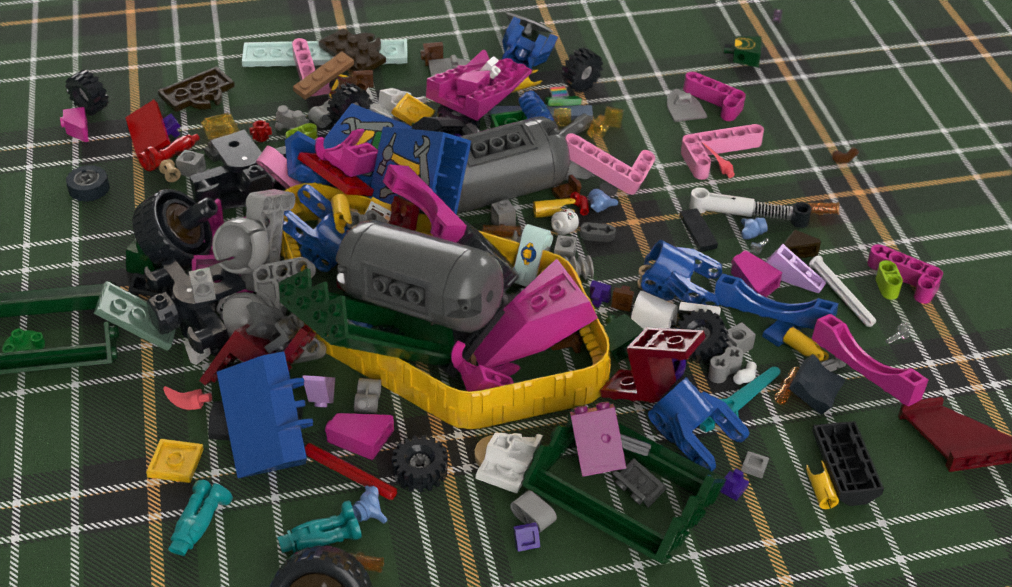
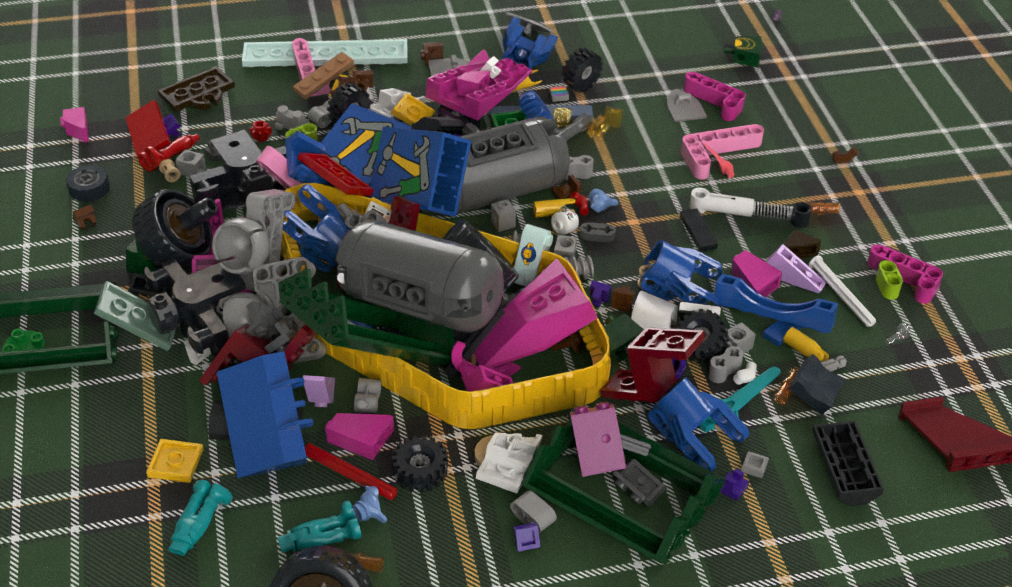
black bush [65,69,109,116] -> none
coral bar [163,386,212,410] -> none
light grey brick [189,268,216,303] -> none
clear yellow piece [201,113,240,141] -> none
dark pink piece [315,129,378,177] -> none
dark brown plate [318,28,386,71] -> none
yellow piece [331,194,352,234] -> none
dark pink arch [383,165,467,243] -> none
clear orange pin [483,223,521,238] -> none
green tile [545,96,582,106] -> none
bright pink beam [565,133,655,195] -> none
dark grey piece [599,182,618,196] -> none
medium blue animal [741,217,768,239] -> none
clear hand [749,238,769,255] -> none
yellow piece [806,461,839,509] -> none
dark pink arch [812,314,928,406] -> none
none -> reddish brown tile [73,205,96,230]

